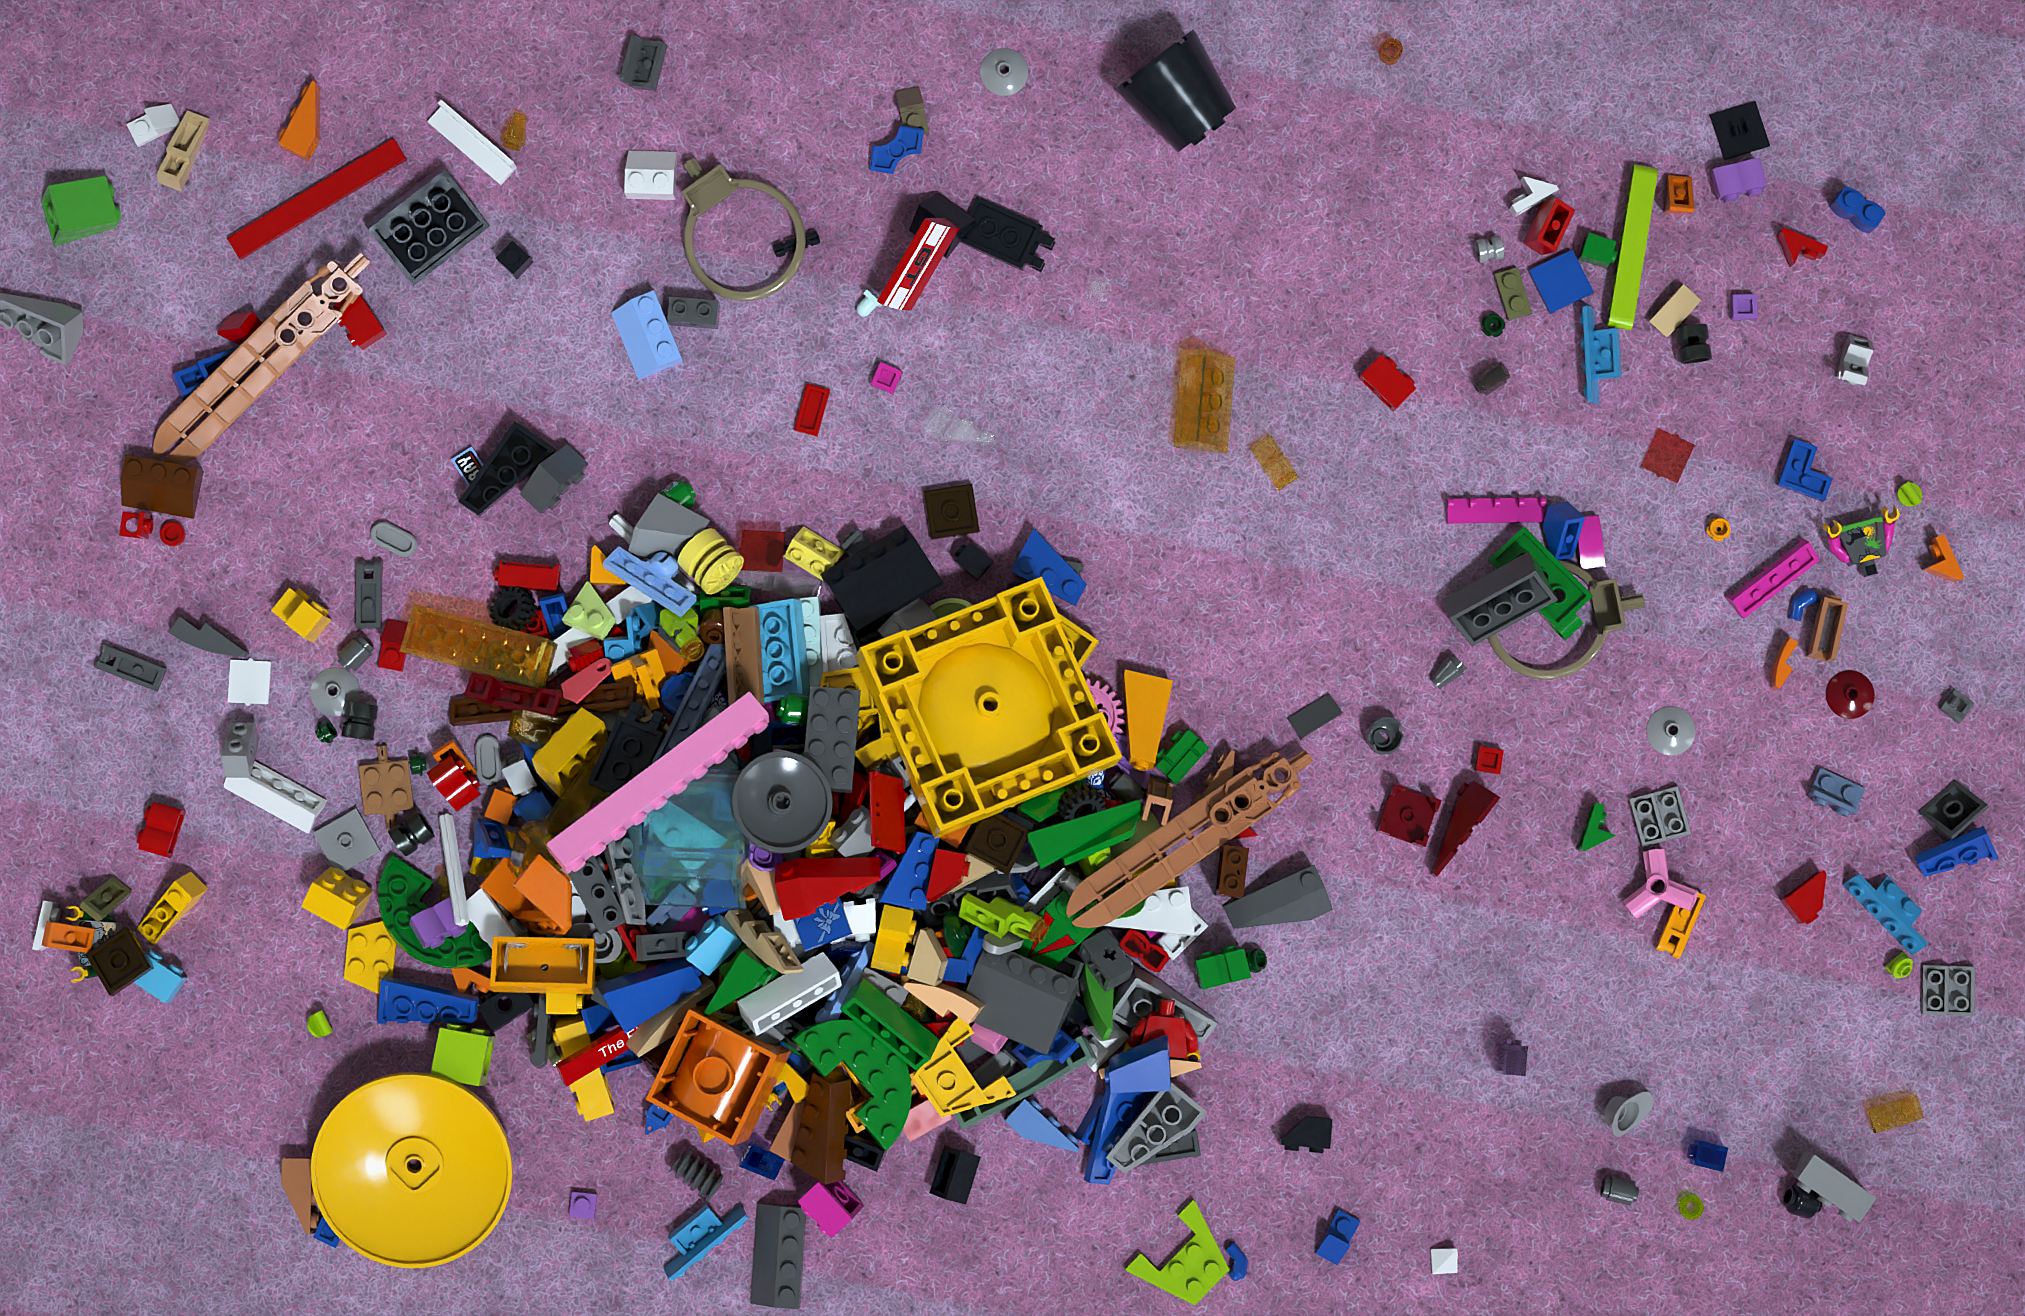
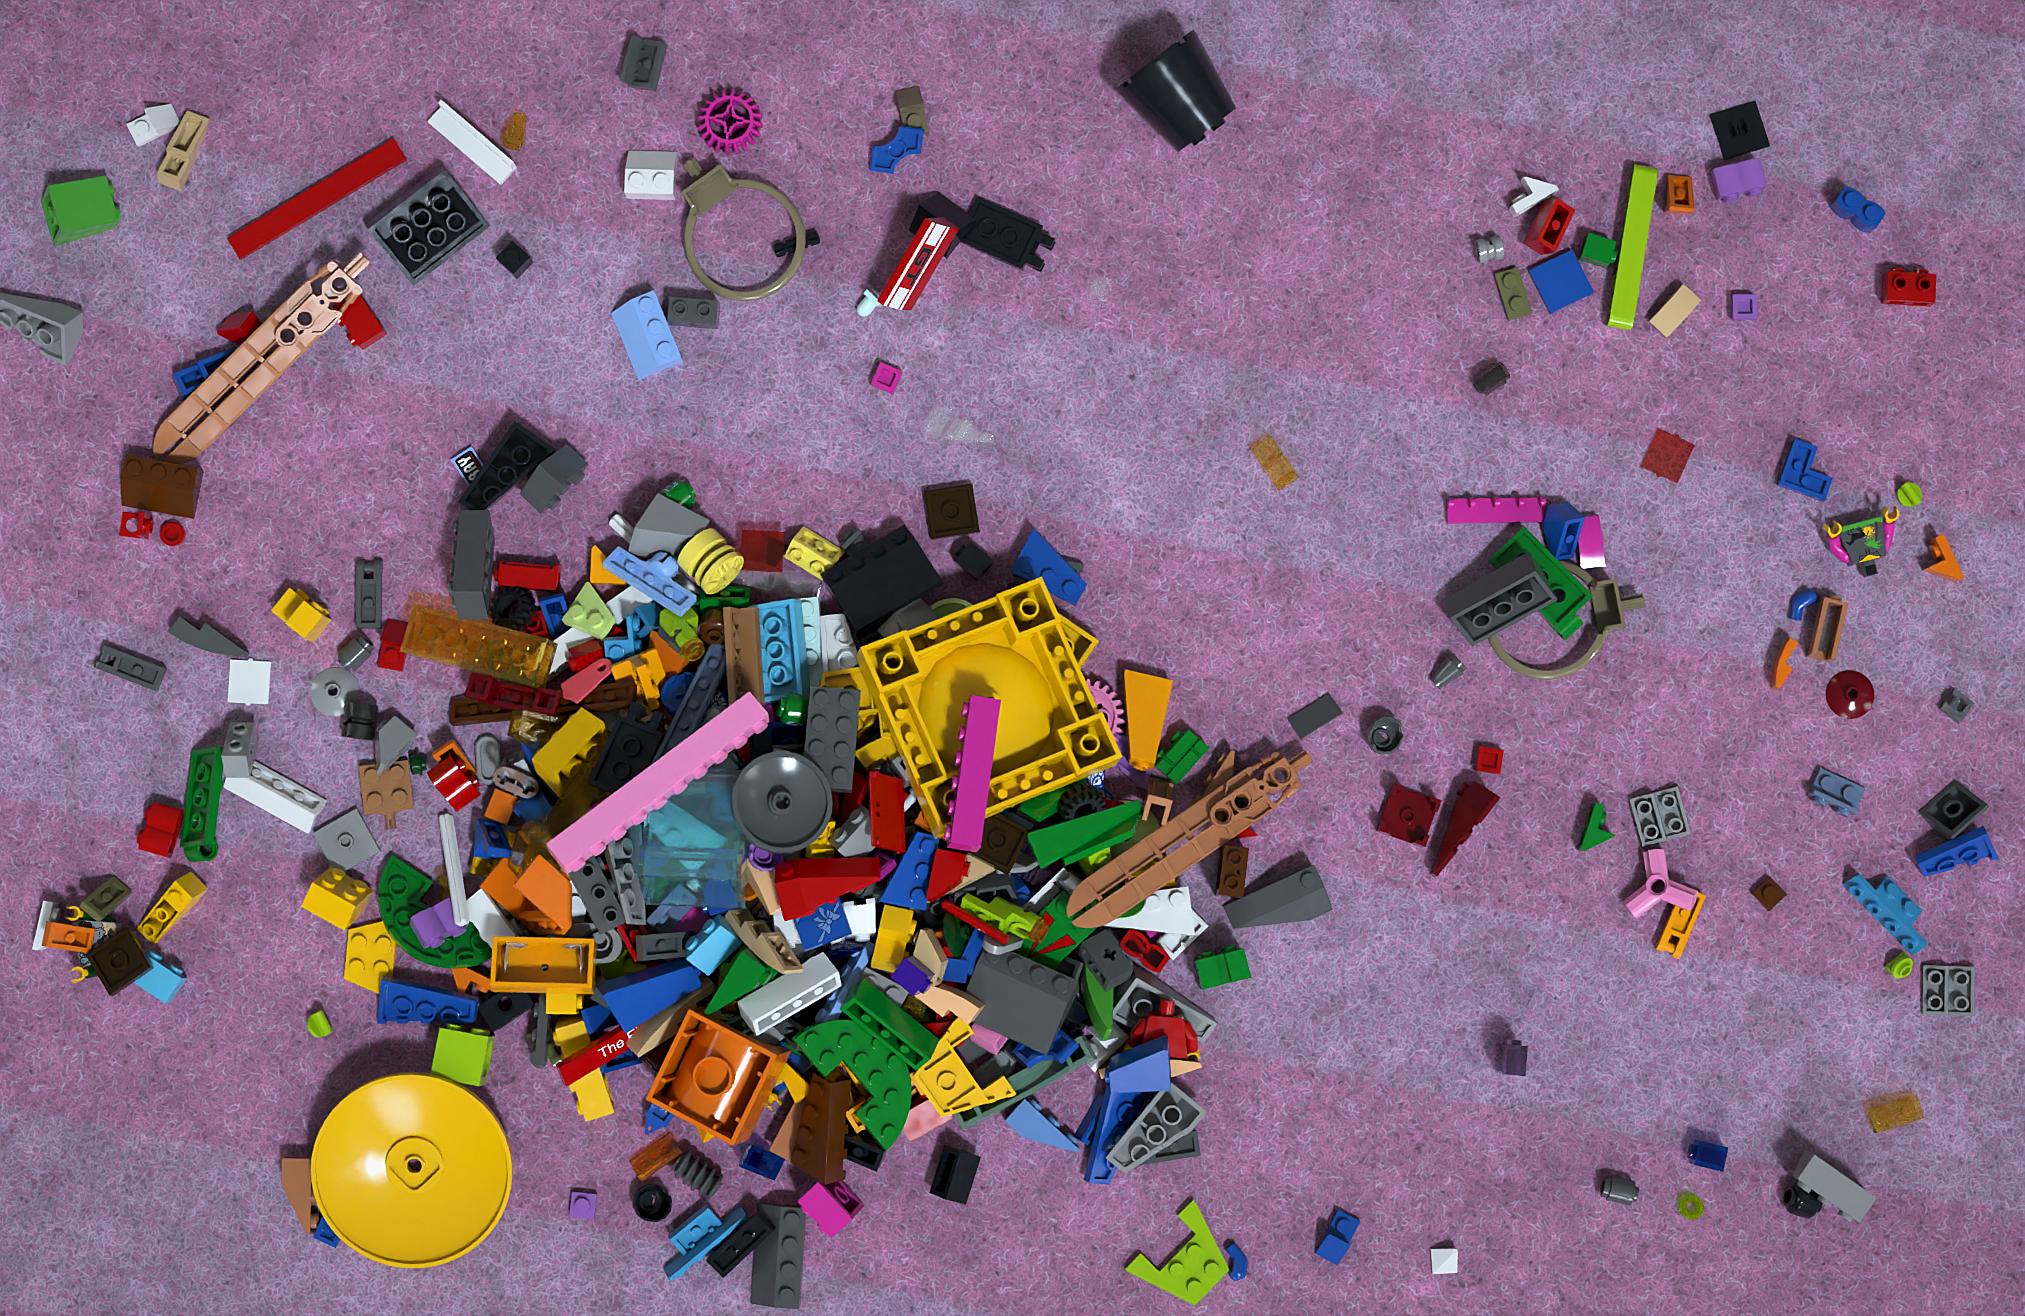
orange slope [278,80,320,162] -> none
dark green plate [315,720,338,743] -> none
light grey tile [371,522,418,558] -> none
pearl dark grey wheel [388,811,435,857] -> none
red tile [794,384,830,437] -> none
light grey dish [980,48,1028,96] -> none
dark grey brick [1109,772,1146,804] -> none
clear yellow slope [1173,349,1236,454] -> none
dark green plate [1246,948,1267,973] -> none
black slope [1279,1116,1333,1153] -> none
red brick [1359,354,1416,412] -> none
clear orange bush [1379,38,1403,65] -> none
dark green plate [1481,313,1505,337] -> none
dark azure bracket [1580,305,1622,404] -> none
light grey piece [1600,1091,1653,1137] -> none
light grey dish [1647,707,1696,755] -> none
pearl dark grey wheel [1675,324,1712,364] -> none
light orange plate [1706,518,1731,541] -> none
dark pink hinge [1725,538,1820,619] -> none
red slope [1777,227,1828,267] -> none
red slope [1780,870,1827,924] -> none
light grey brick [1836,334,1874,386] -> none
none -> green hinge [180,746,223,863]
none -> light grey slope [374,716,417,776]
none -> dark grey brick [449,510,495,620]
none -> beam [493,764,539,798]
none -> clear orange plate [629,1132,683,1182]
none -> black hair [633,1183,672,1222]
none -> dark pink gear [697,89,763,155]
none -> black plate [706,1211,776,1278]
none -> dark purple brick [891,955,935,996]
none -> red bar [941,899,1010,945]
none -> dark pink brick [944,695,1001,852]
none -> reddish brown plate [1751,876,1787,911]
none -> red brick [1881,268,1937,307]

